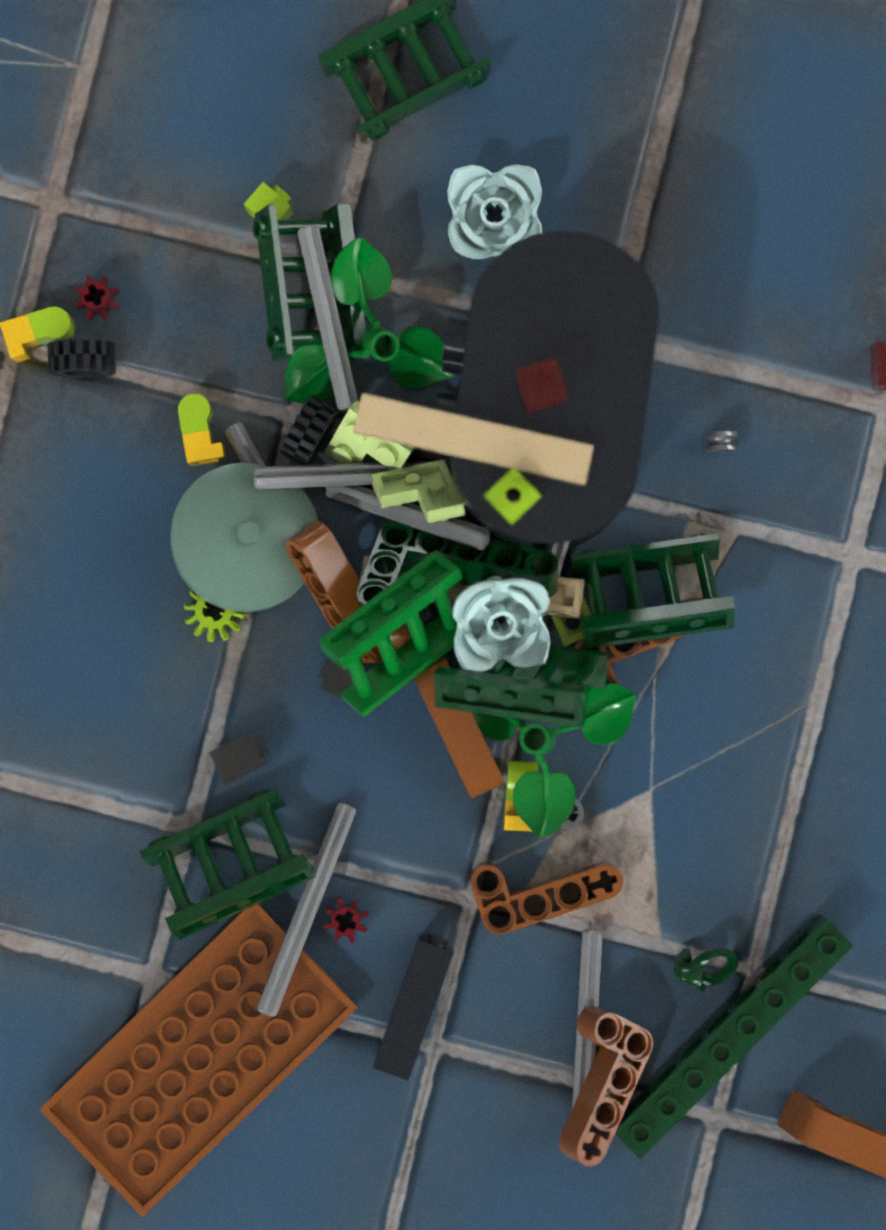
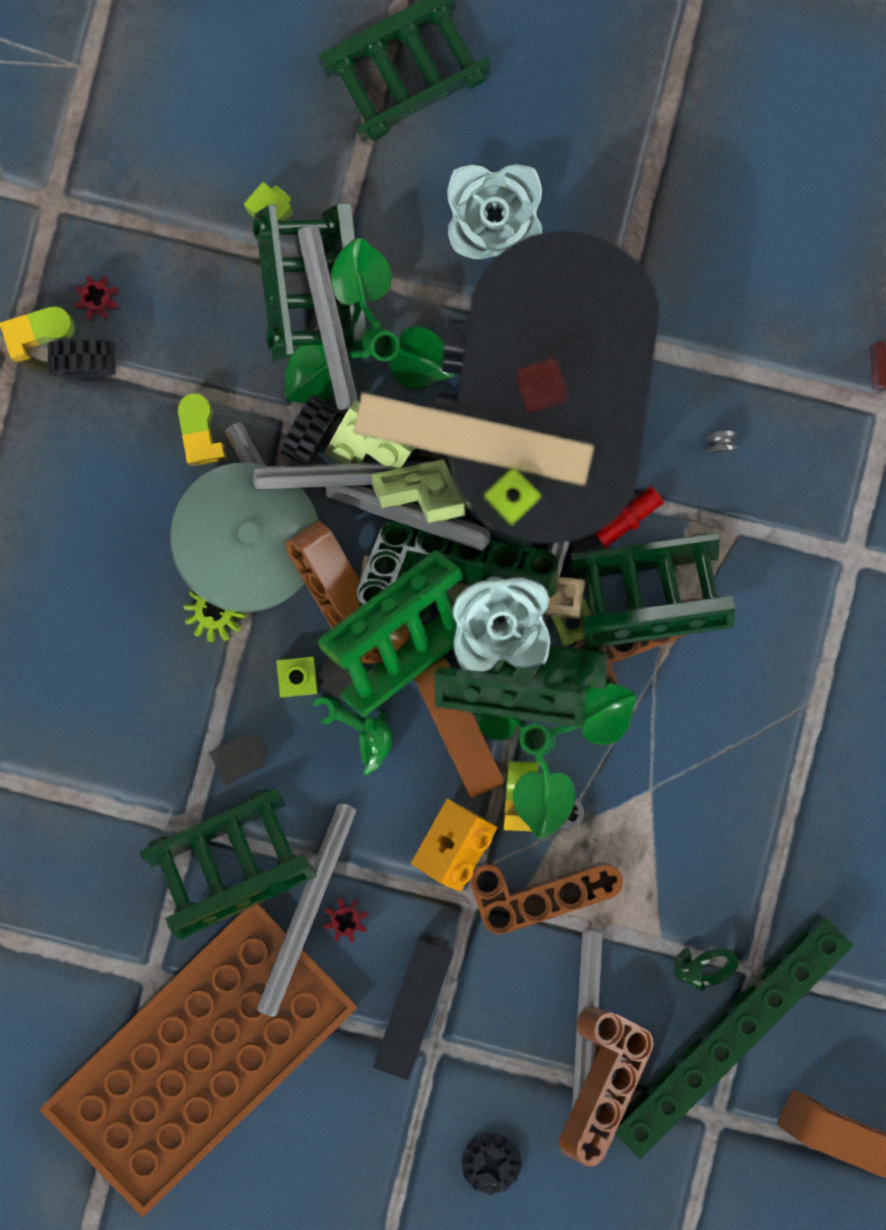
none -> lime plate [276,657,319,698]
none -> green piece [313,694,393,775]
none -> light orange brick [410,799,498,892]
none -> black gear [461,1133,521,1195]
none -> red pin [593,485,665,549]

